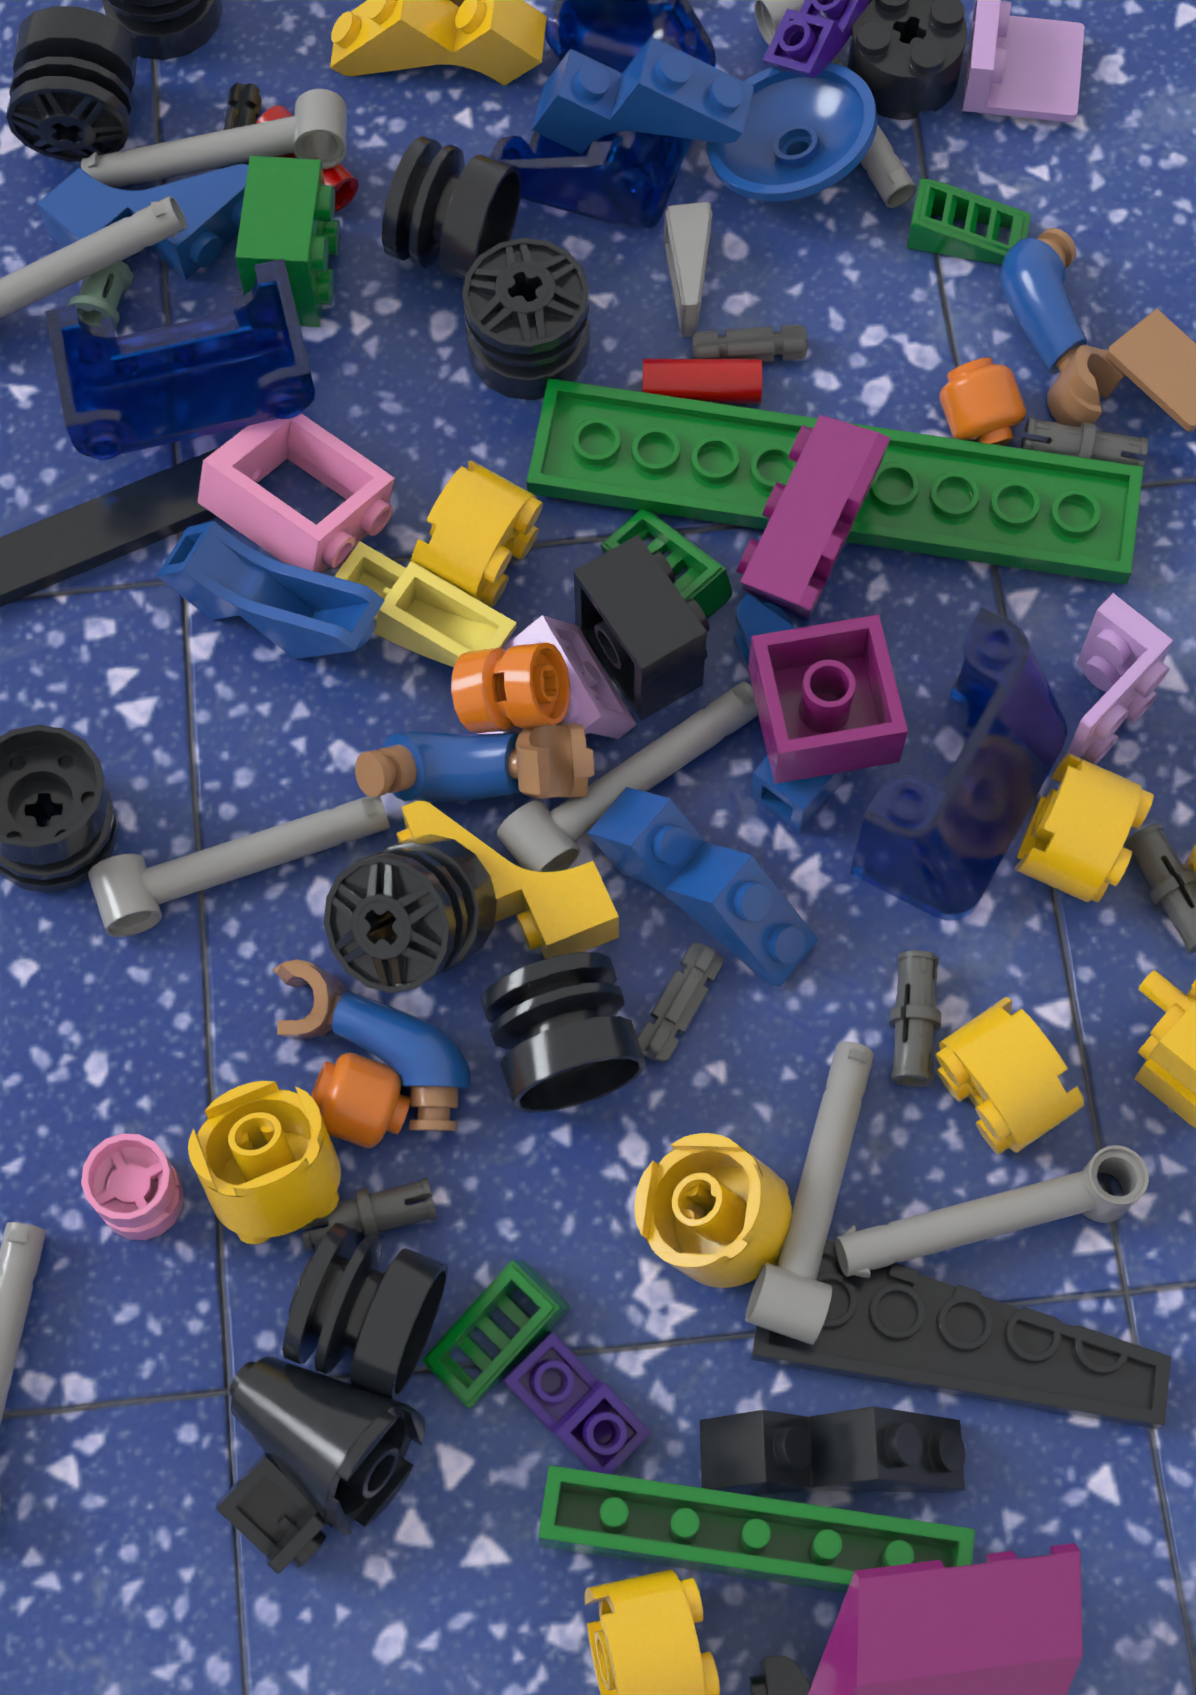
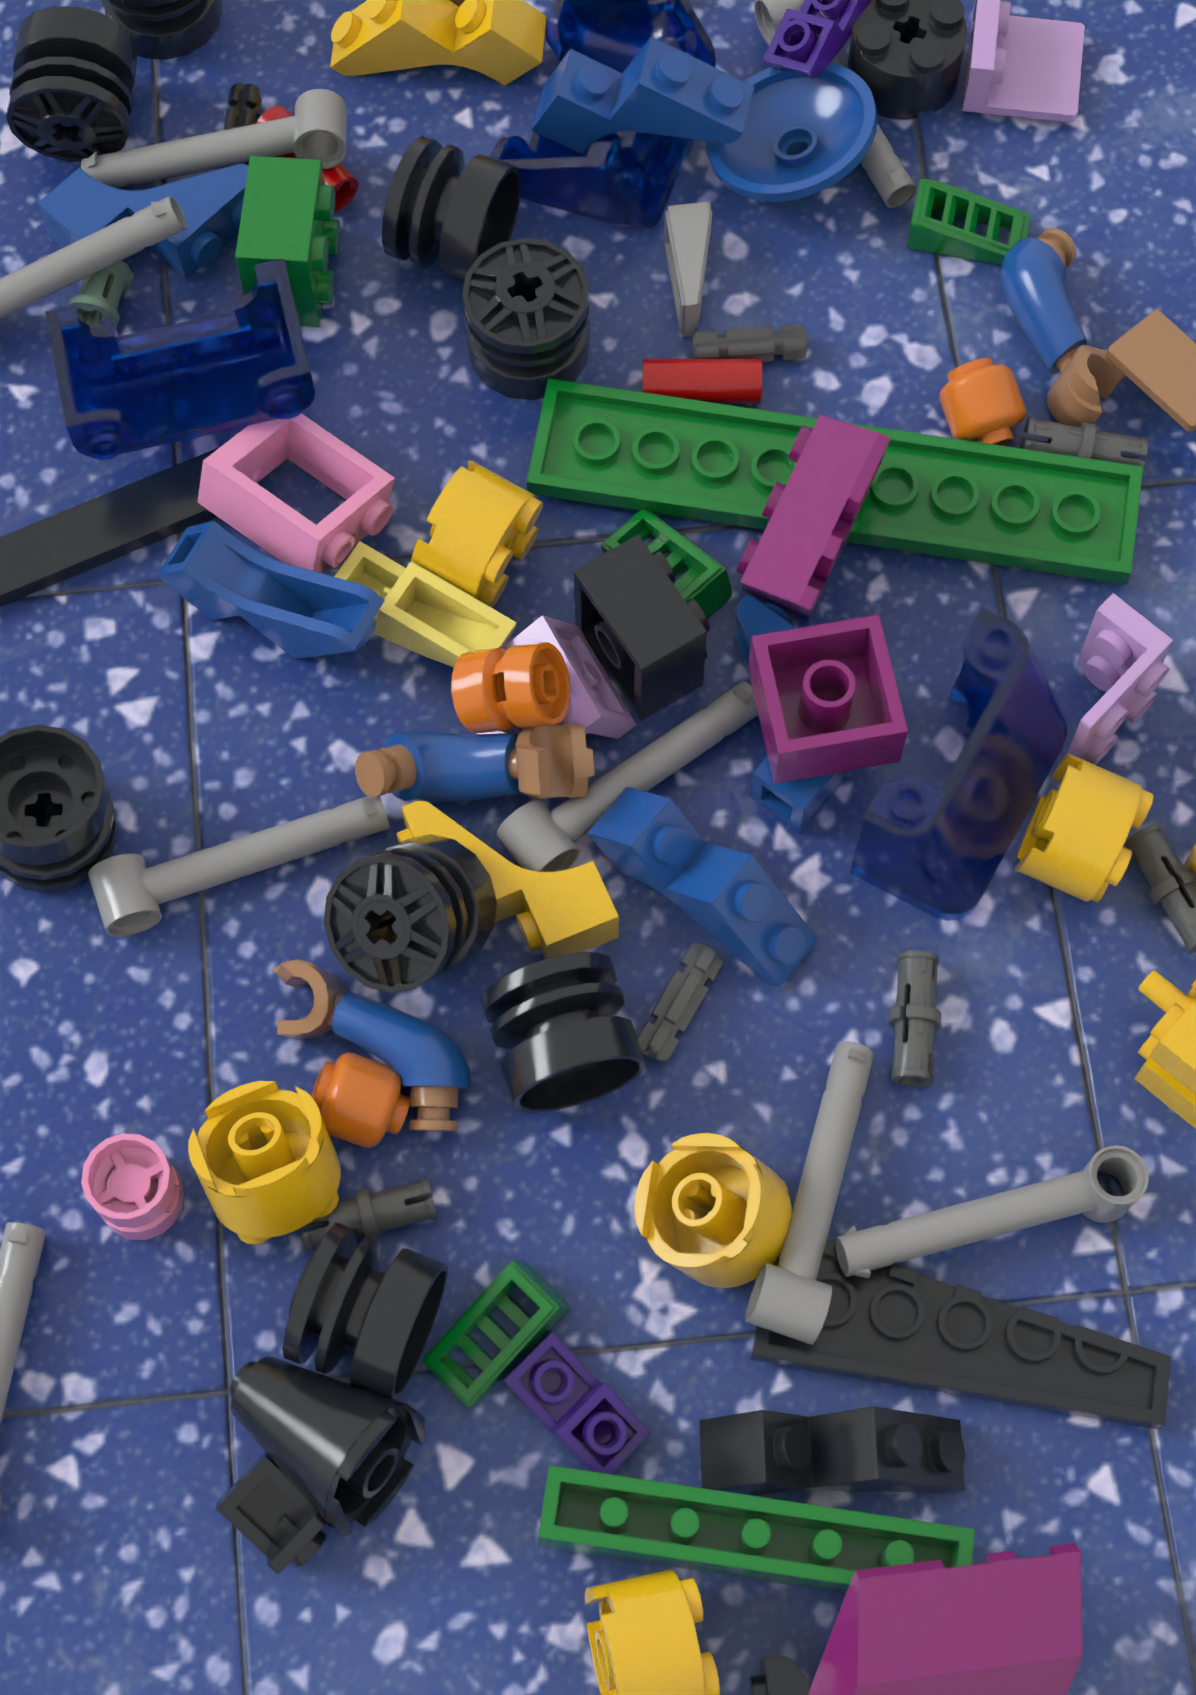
yellow brick [935,997,1084,1155] -> none

